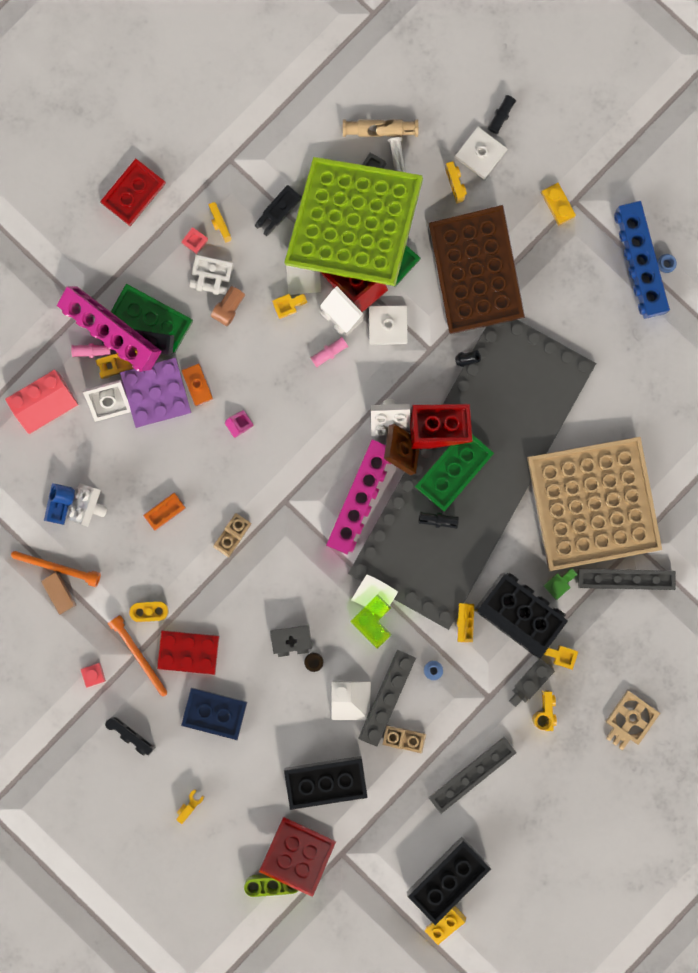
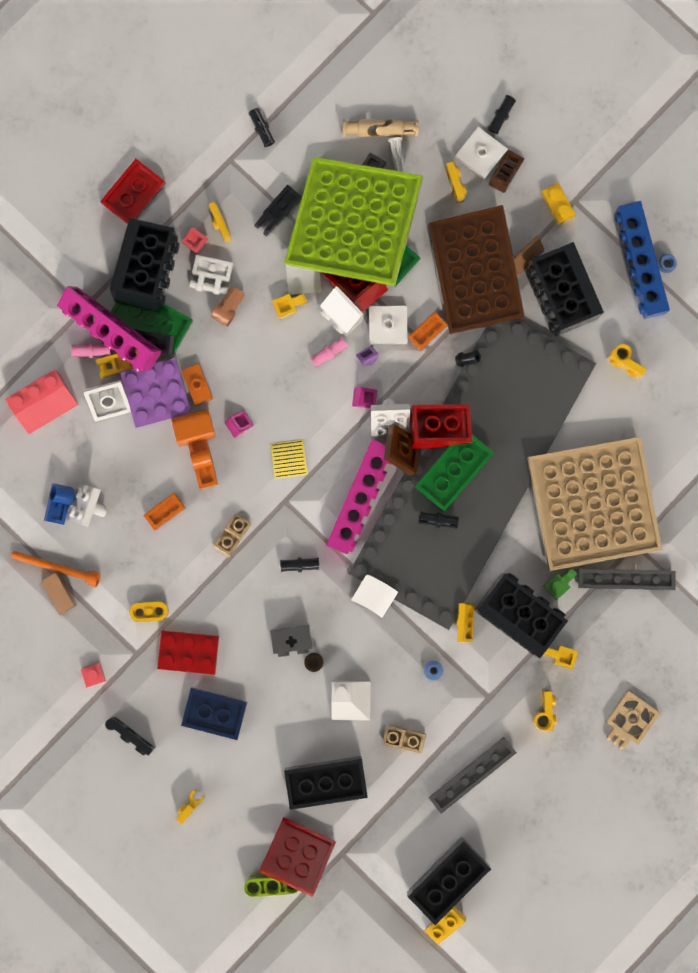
orange piece [107,615,167,696] -> none
clear neon green plate [350,594,392,649] -> none
dark grey plate [358,650,416,747] -> none
dark grey hinge [509,658,555,707] -> none
none -> black brick [110,218,180,312]
none -> orange plate [171,409,219,490]
none -> black pin [248,108,275,147]
none -> light yellow sticker [270,439,308,479]
none -> black pin [280,557,319,573]
none -> dark pink slope [352,387,377,409]
none -> medium lavender slope [356,346,379,365]
none -> orange plate [407,312,448,352]
none -> reddish brown slope [489,150,525,193]
none -> medium nougat slope [514,236,544,275]
none -> black brick [525,242,604,337]
none -> yellow plate [607,344,647,378]

